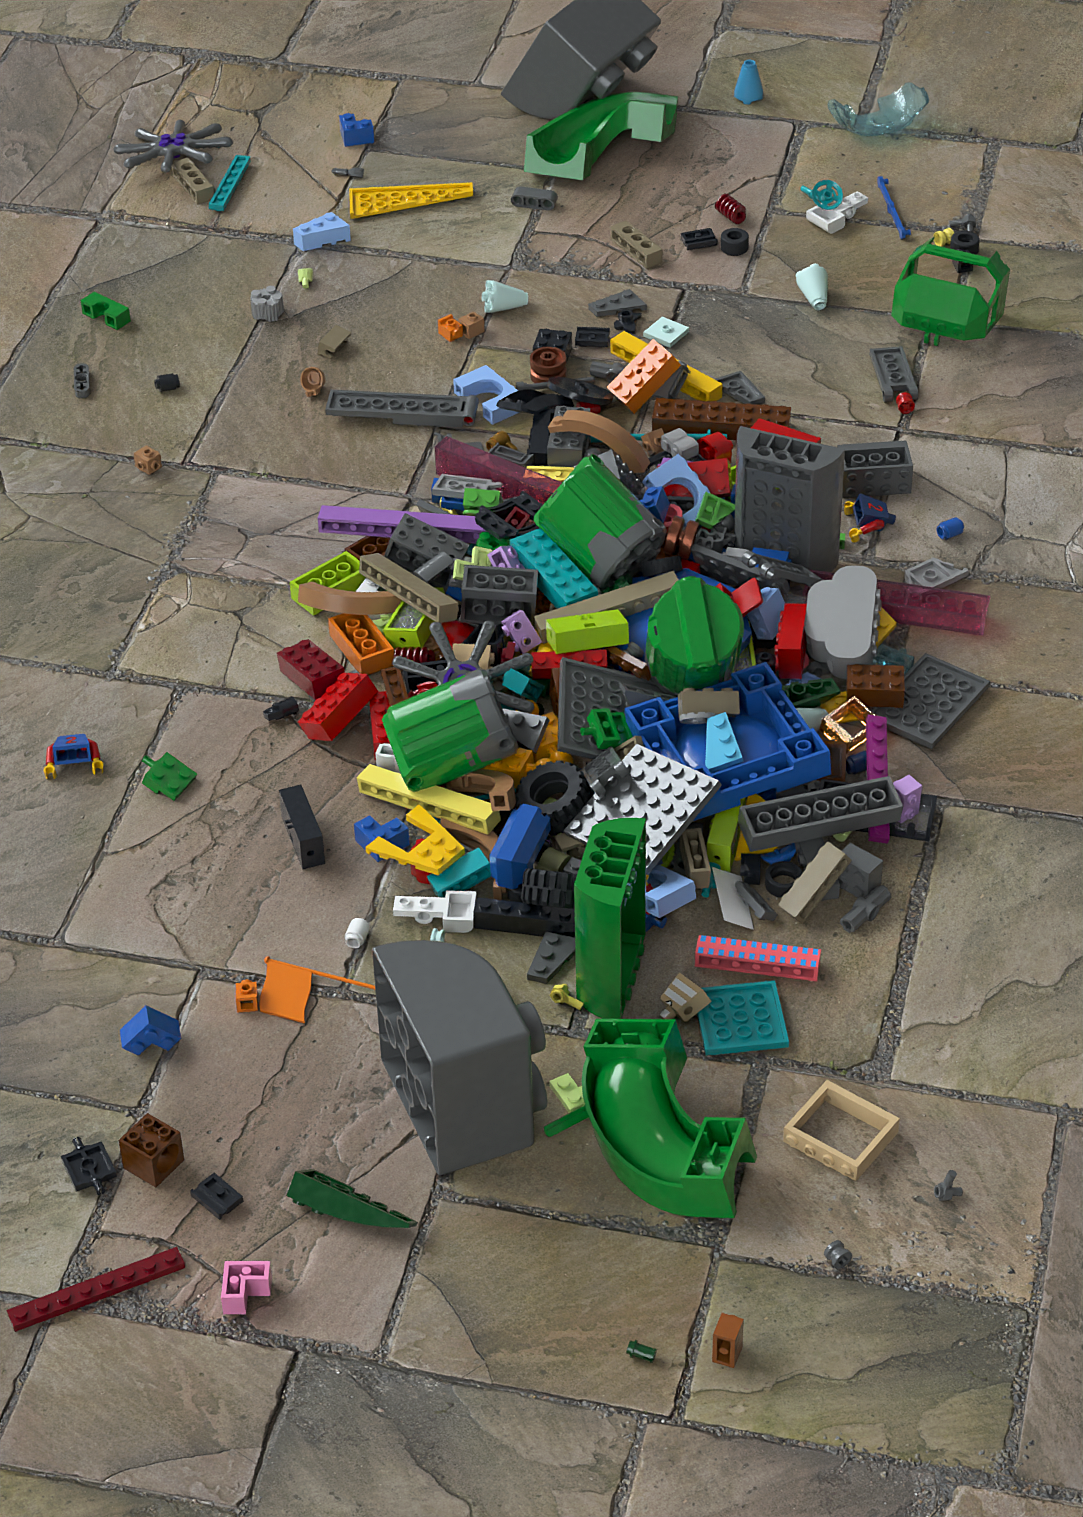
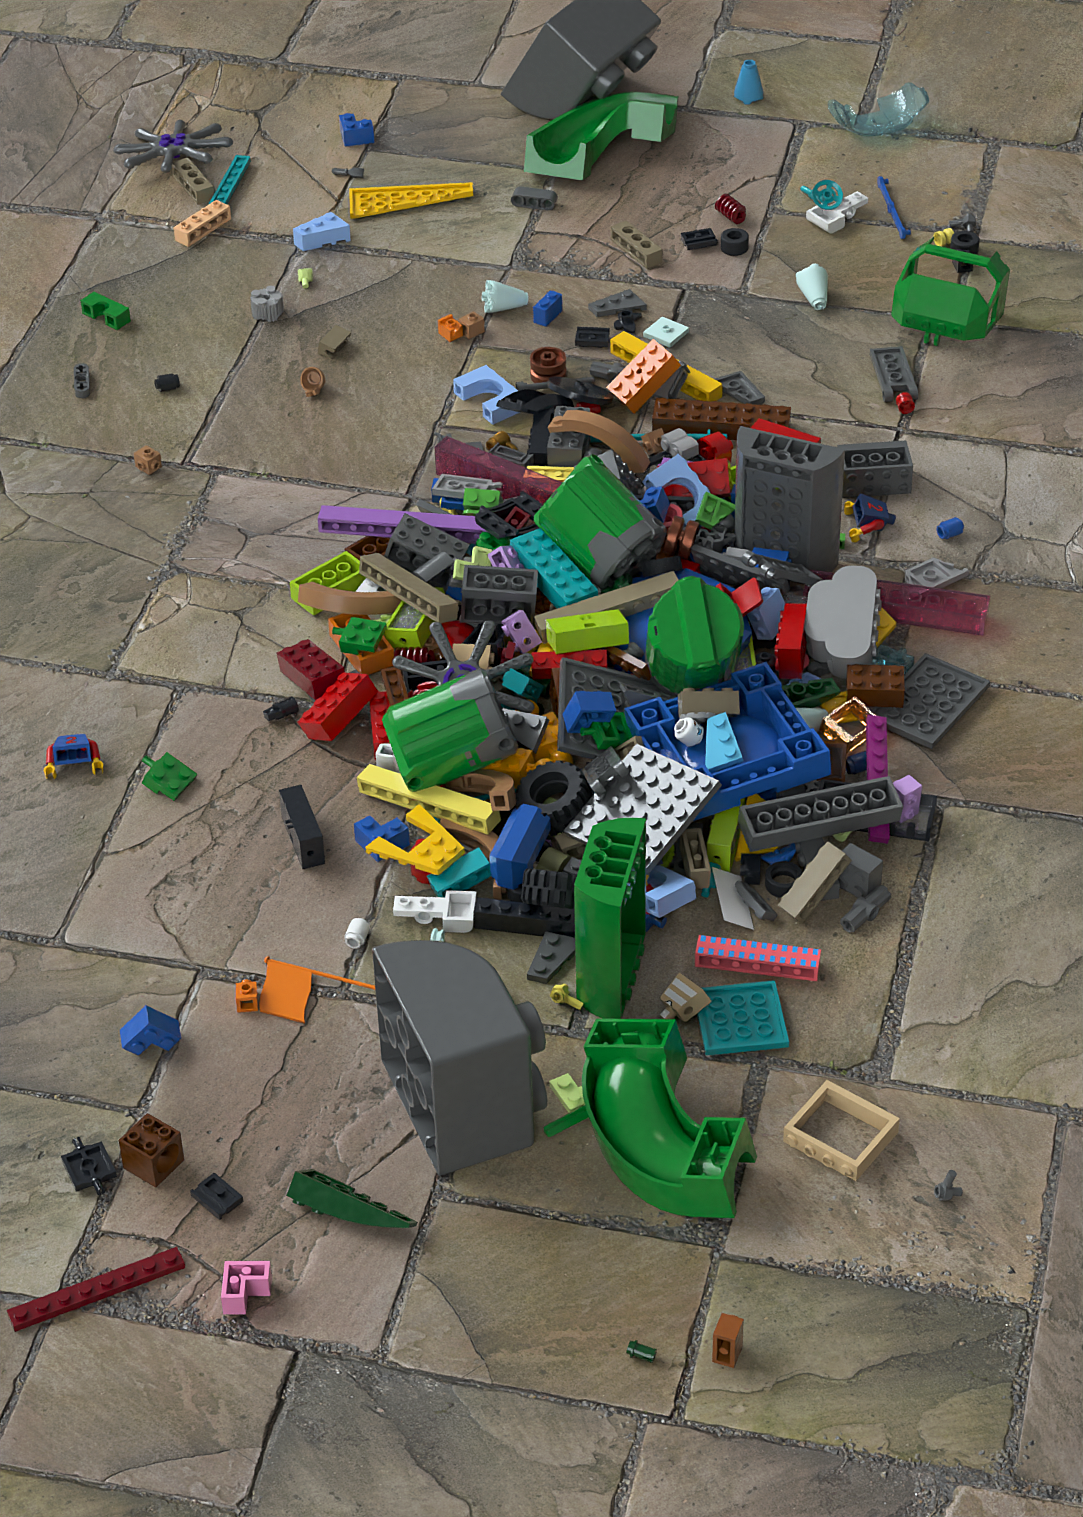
dark grey hinge [325,389,479,427] -> none
black piece [533,328,572,364] -> none
dark grey wheel [824,1240,852,1269] -> none
none -> light nougat brick [173,200,231,247]
none -> green plate [332,617,387,655]
none -> blue brick [532,290,563,327]
none -> blue brick [562,691,616,733]
none -> white head [674,718,703,746]

